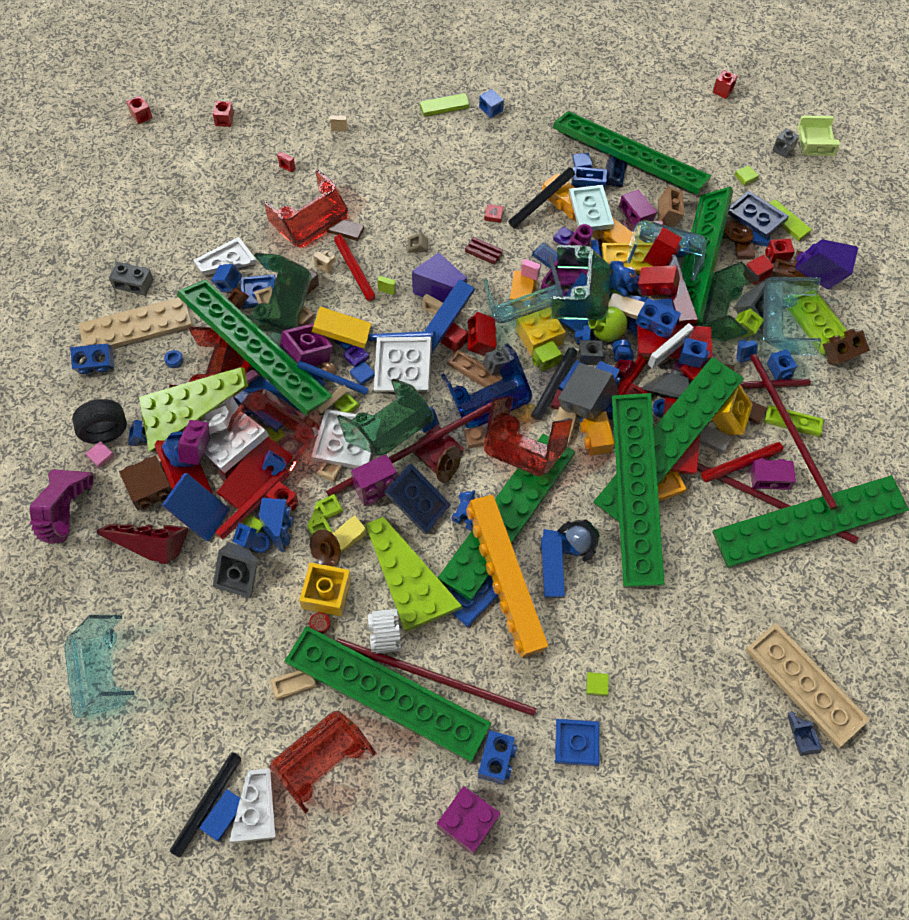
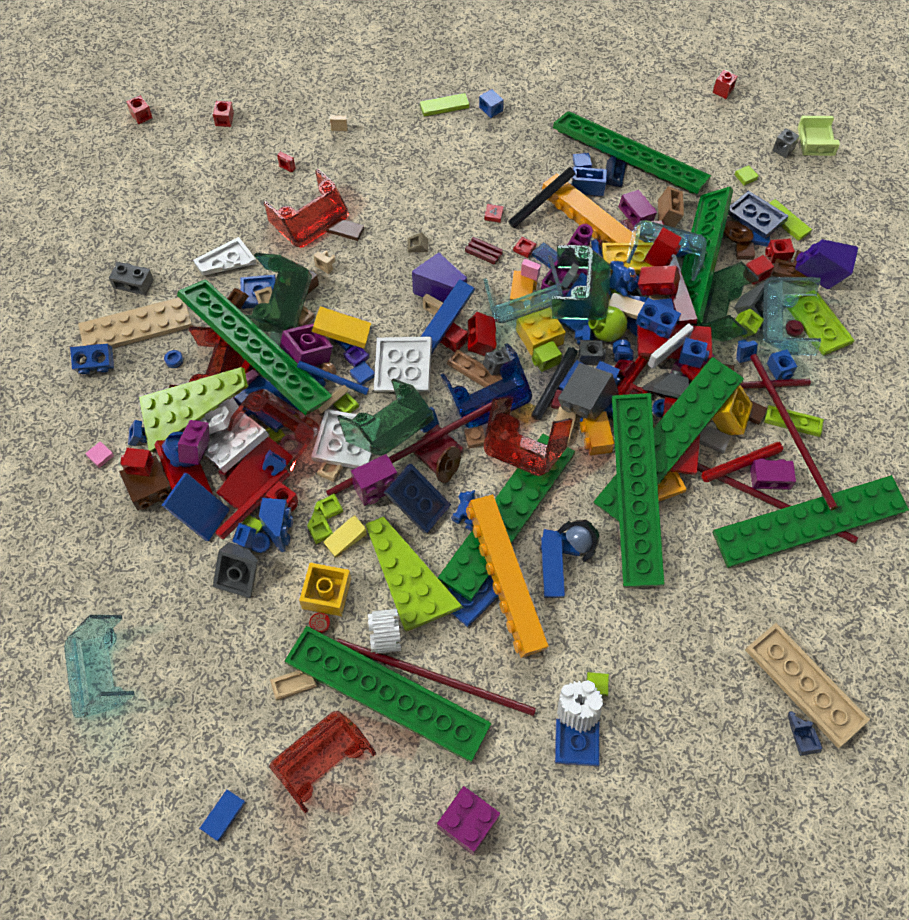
magenta arm [29,469,94,544] -> none
black tyre [72,399,127,444] -> none
dark red wedge [97,524,188,564] -> none
black axle [170,752,241,858] -> none
blue brick [211,264,242,292] -> none
white wing [228,768,275,844] -> none
reddish brown dish [310,529,341,567] -> none
red axle [334,234,376,301] -> none
blue bar [368,331,436,341] -> none
lime tile [377,276,397,295] -> none
blue brick [478,730,518,785] -> none
dark purple plate [553,226,574,248] -> none
light aqua plate [569,185,614,231] -> none
reddish brown brick [822,329,870,364] -> none
none -> red brick [120,448,154,477]
none -> red tile [513,237,537,258]
none -> white brick [557,681,603,733]
none -> light grey plate [561,263,579,288]
none -> dark red plate [785,320,804,337]

